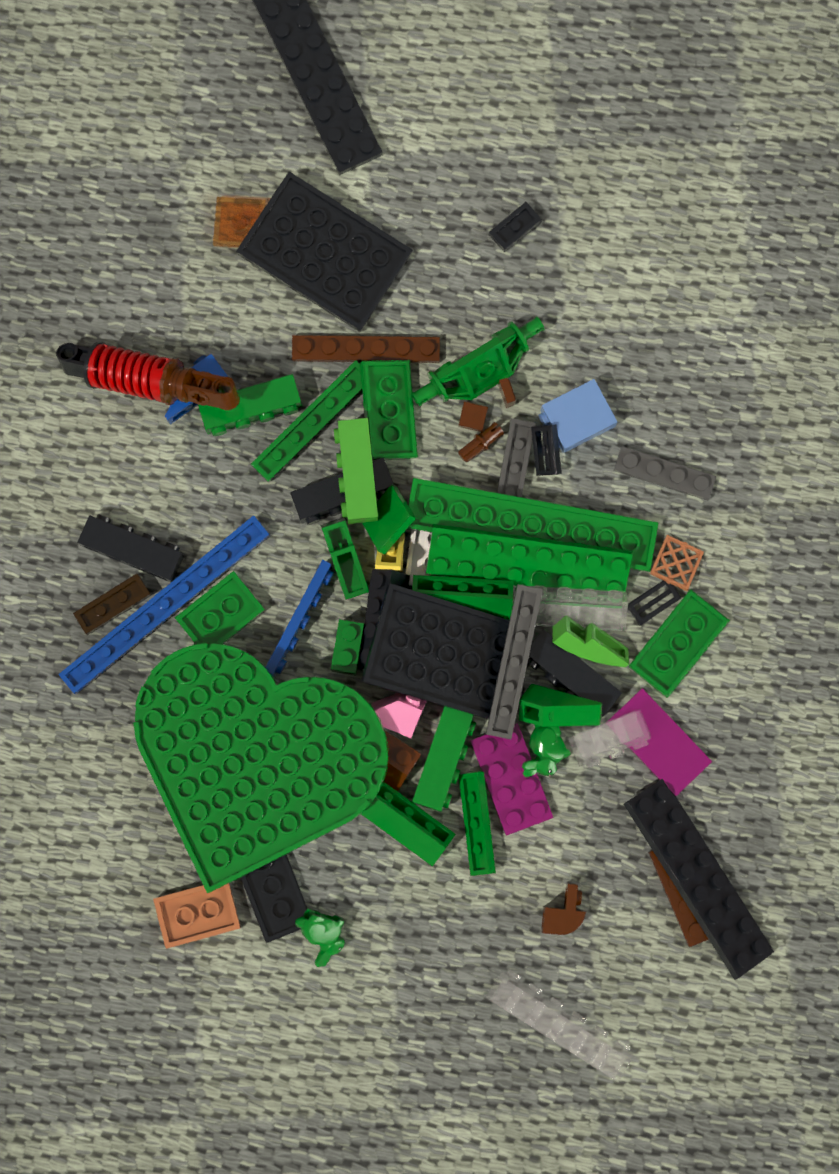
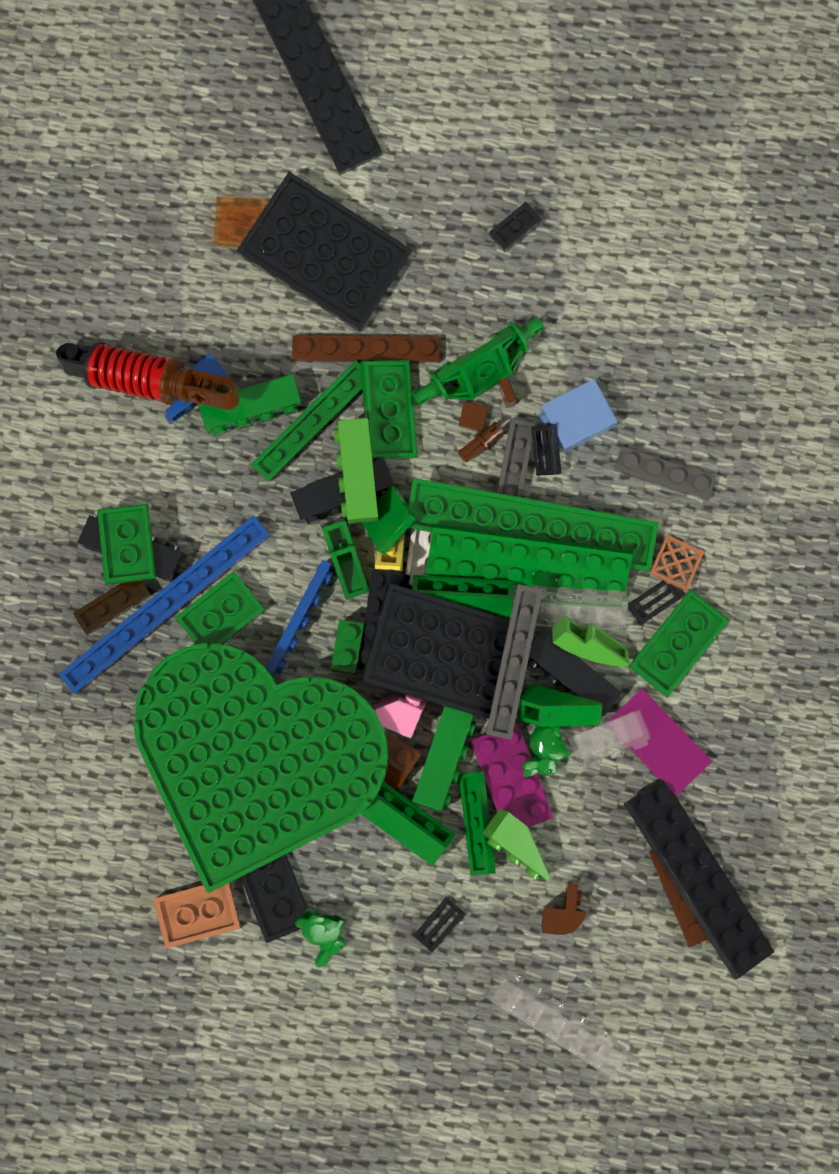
none -> green tile [97,504,156,585]
none -> black tile [413,897,465,952]
none -> bright green slope [482,809,550,881]

